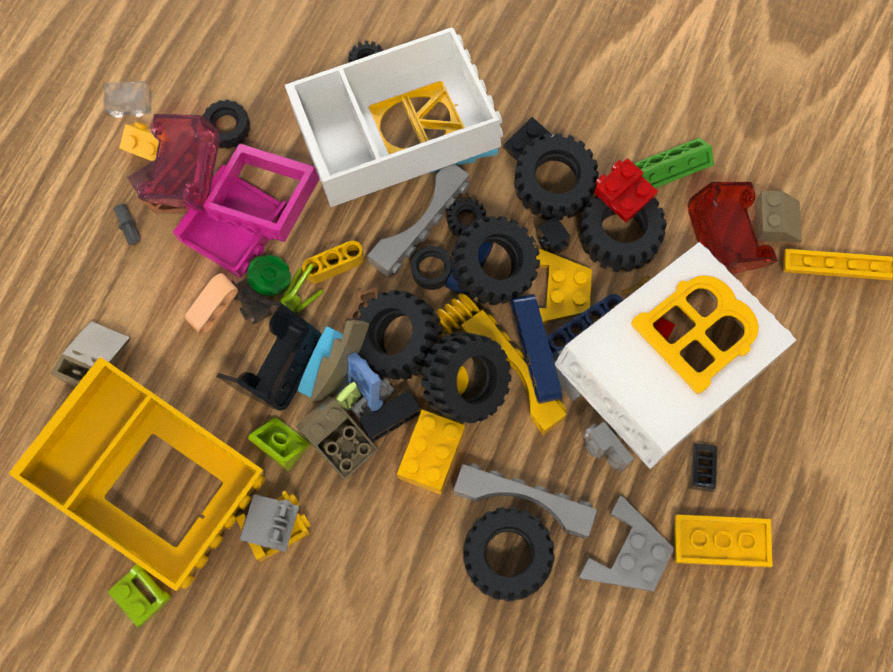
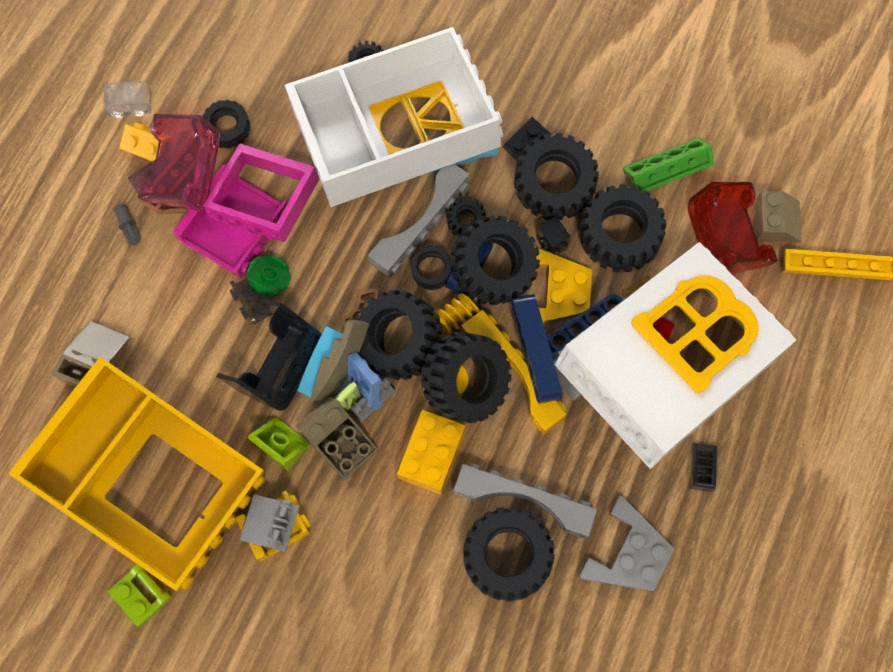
light nougat beam [185,273,238,335] -> none
lime plant [281,264,323,314] -> none
yellow beam [302,240,364,284] -> none
black piece [359,390,421,443] -> none
light grey plate [583,422,634,473] -> none
red plate [594,158,658,223] -> none
yellow plate [674,515,773,568] -> none

